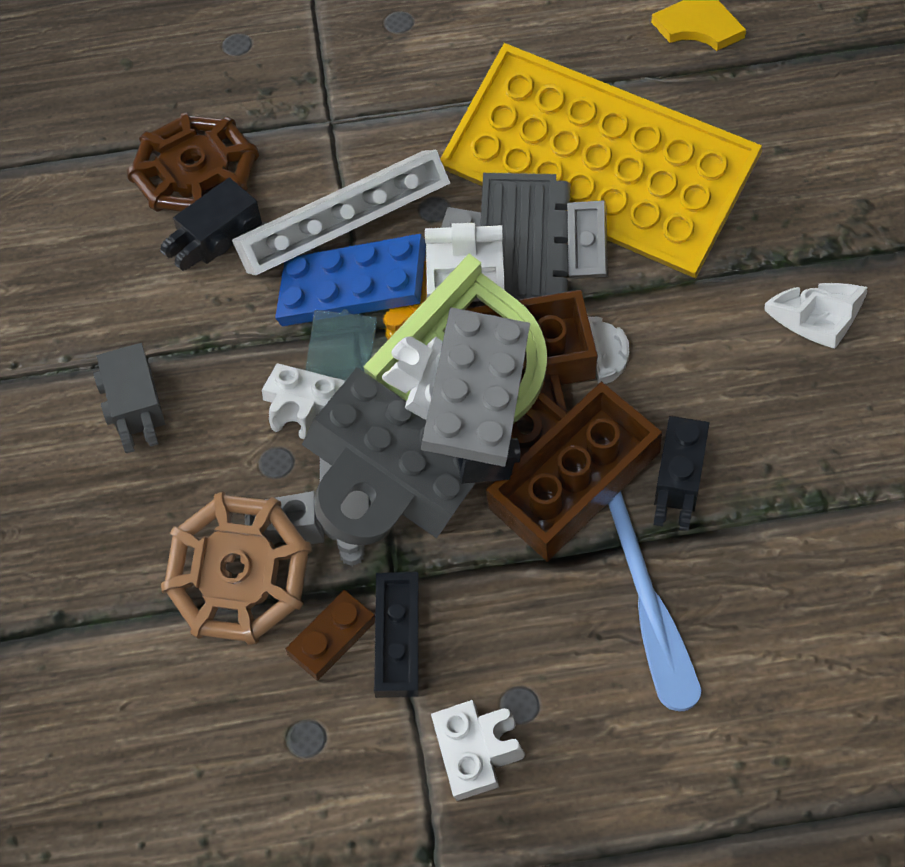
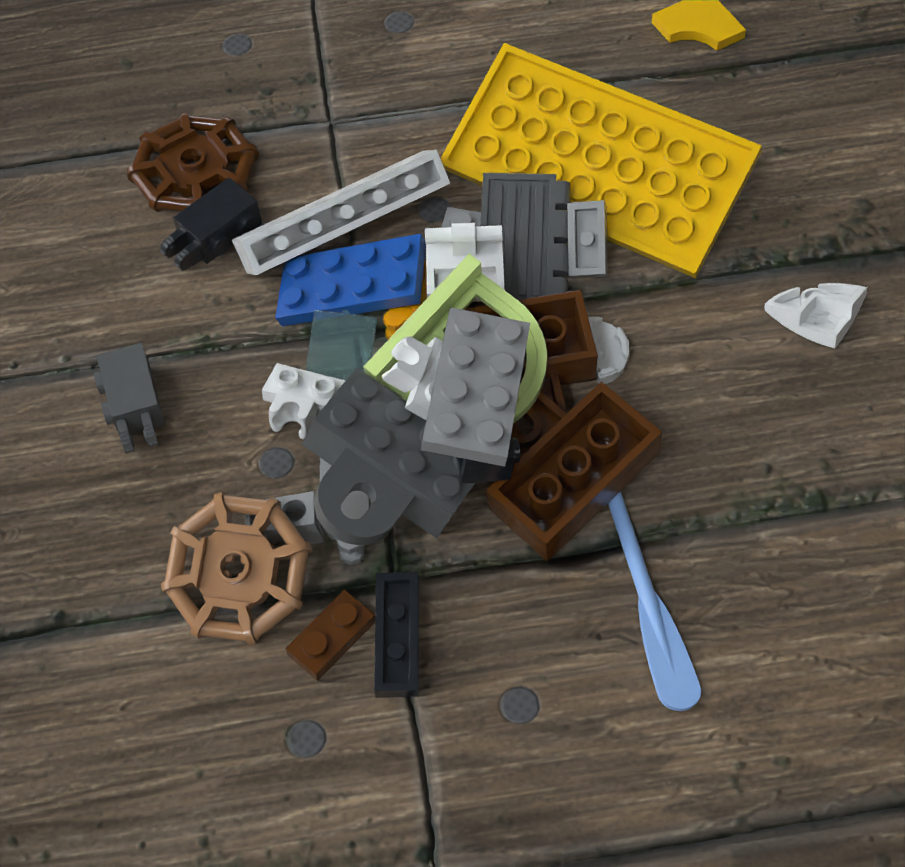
white plate [431,700,525,801] -> none
black hinge [653,415,710,531] -> none

